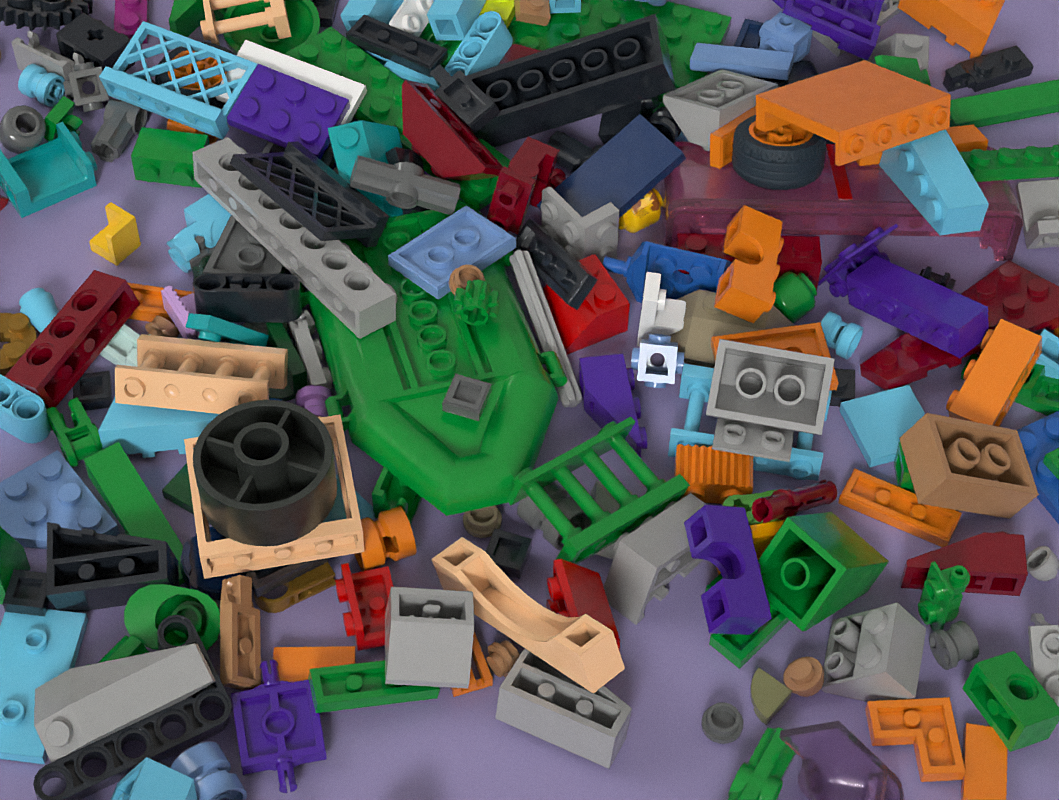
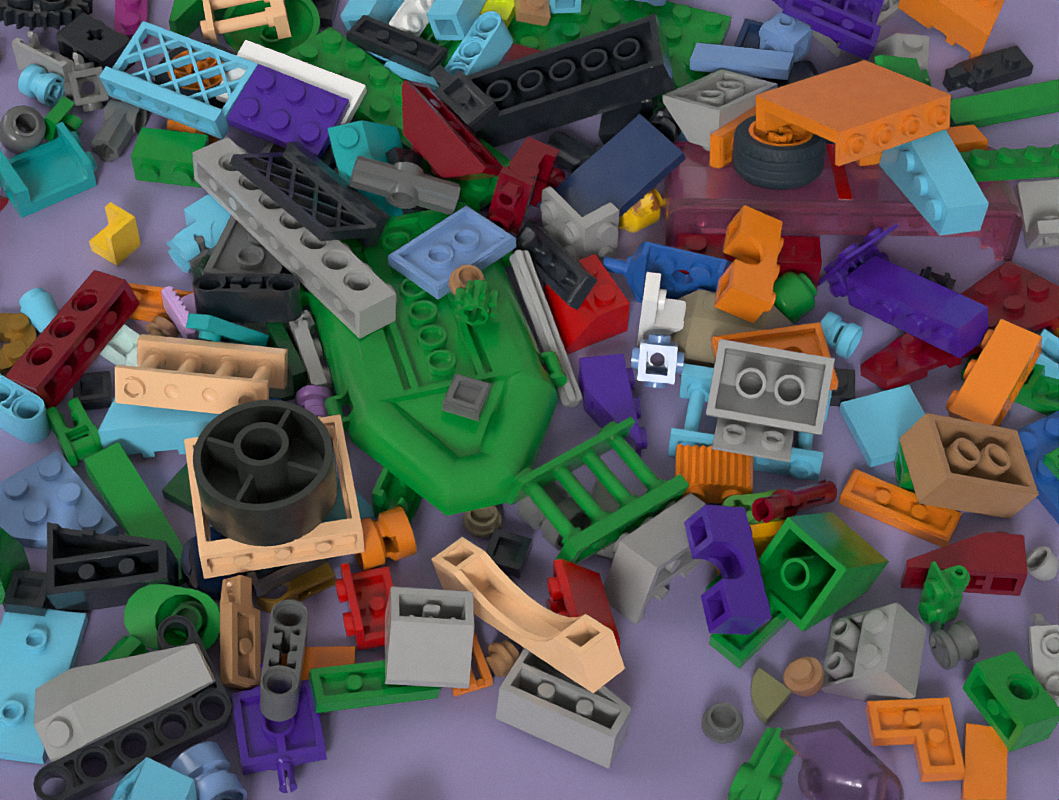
none -> dark grey beam [260,599,308,722]

